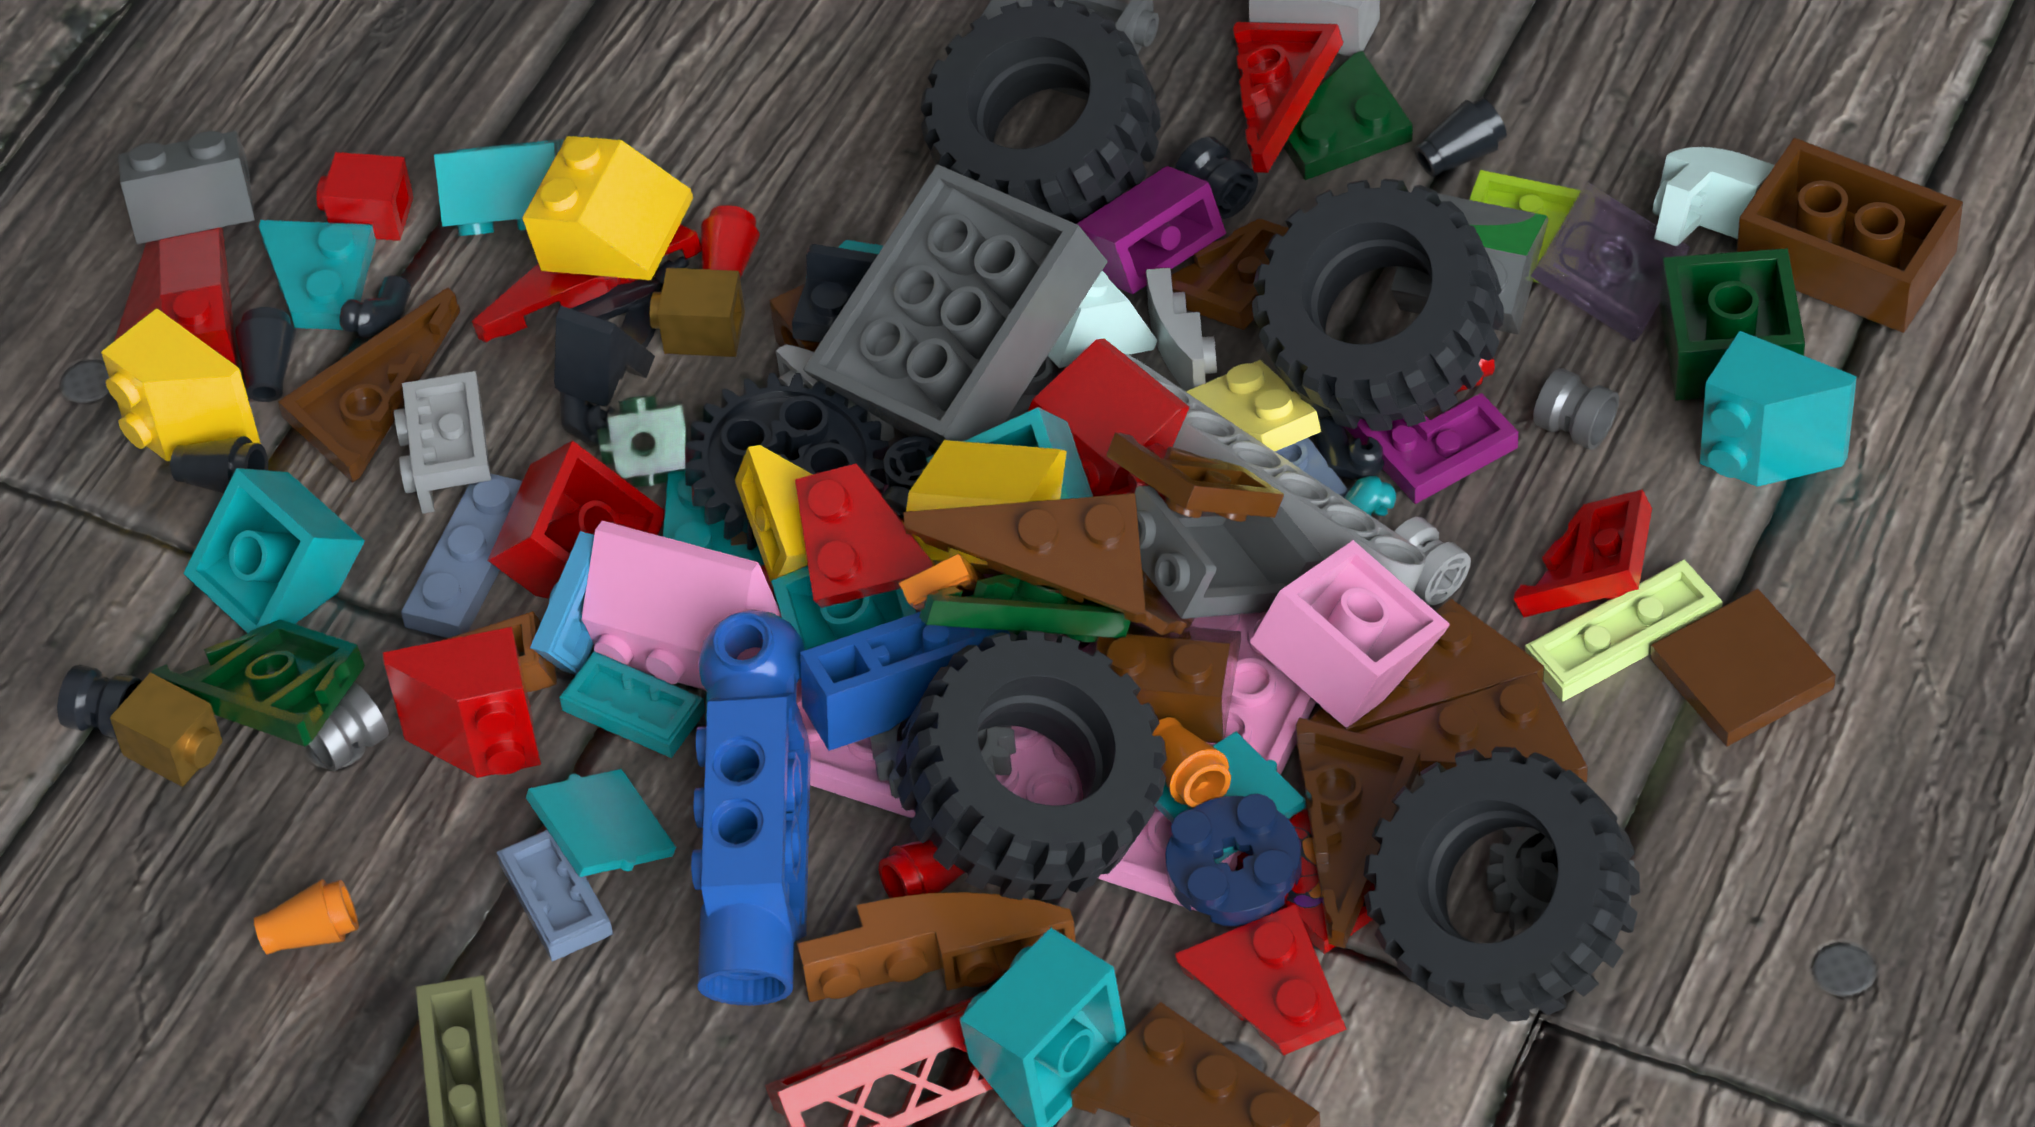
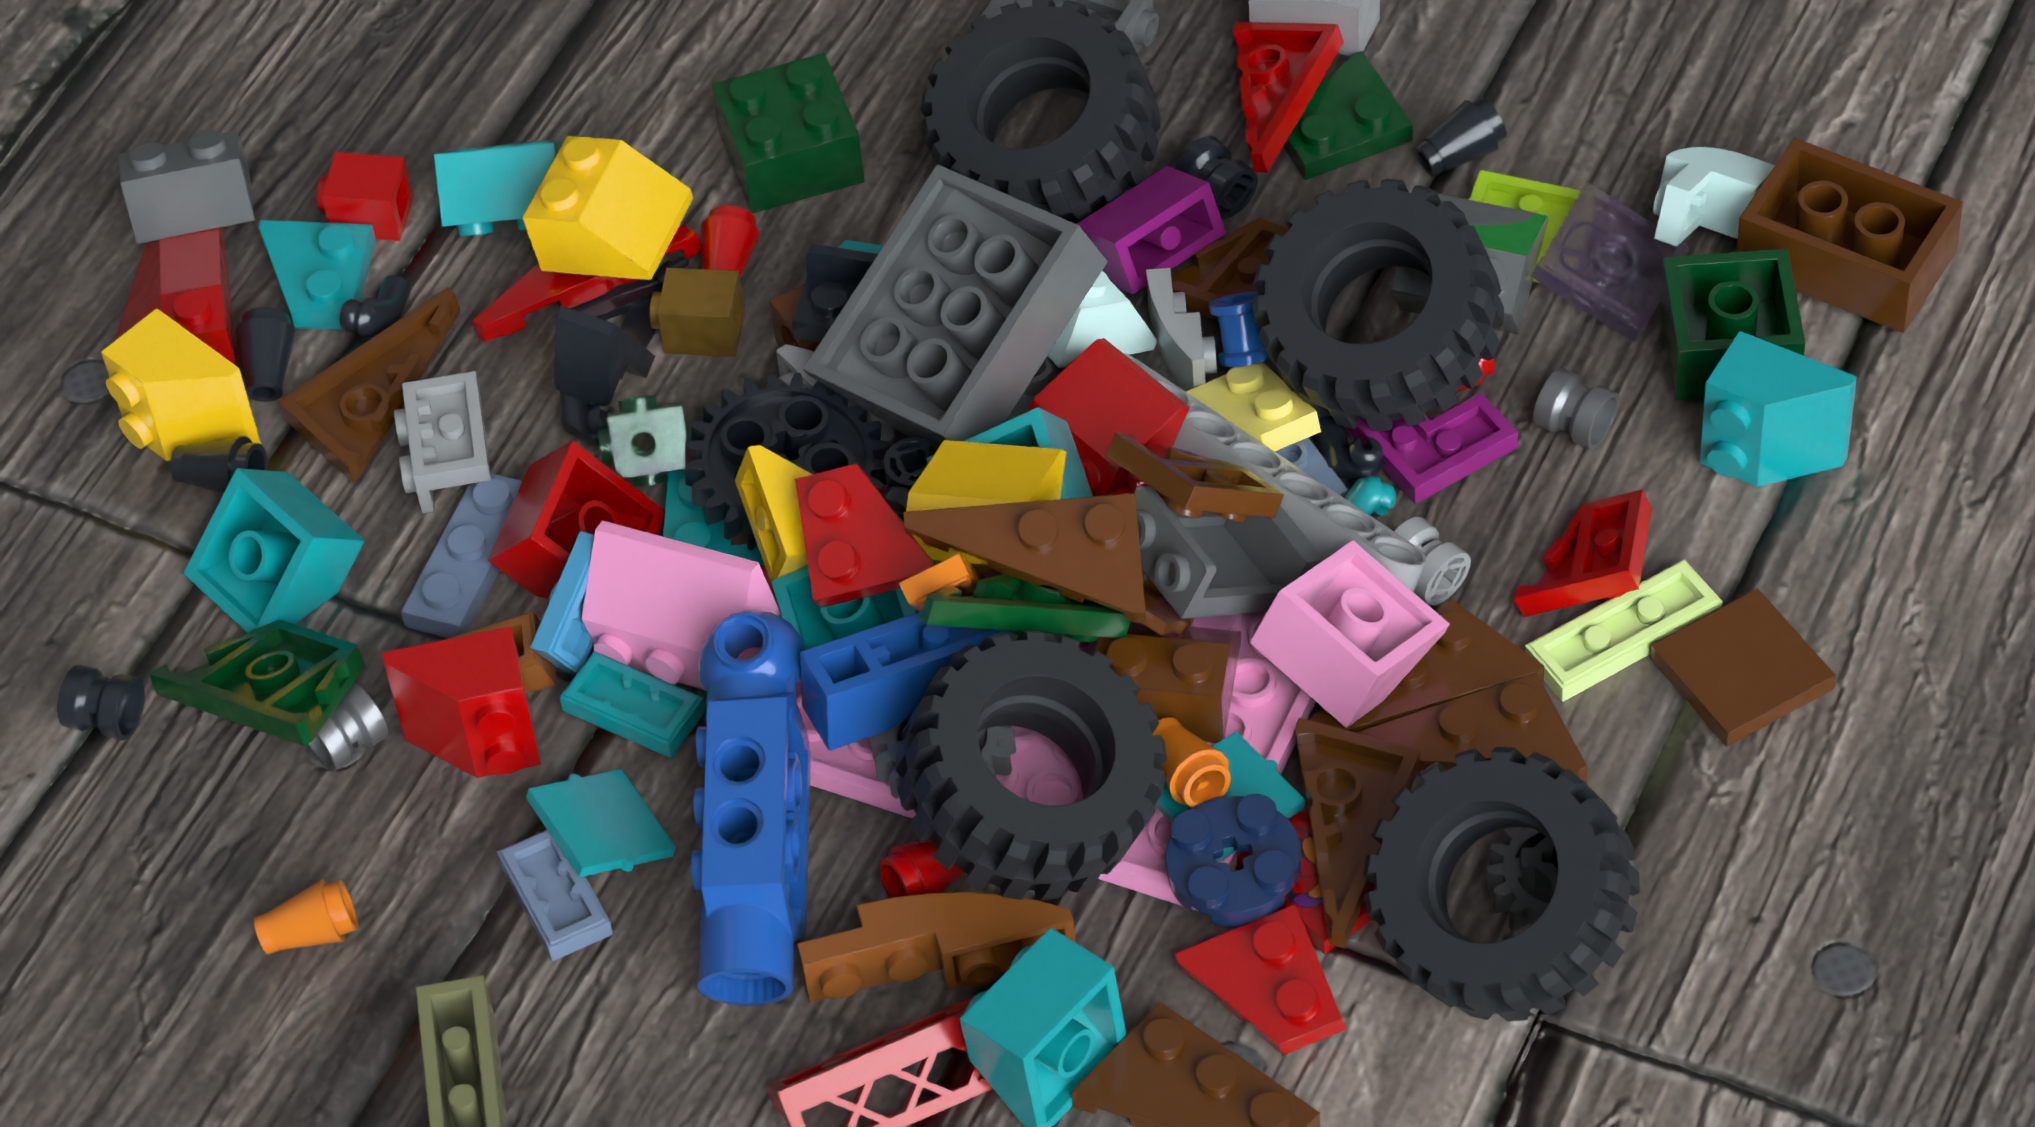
pearl gold brick [110,672,223,787] -> none
none -> dark green brick [711,53,865,214]
none -> blue bush [1208,292,1270,367]

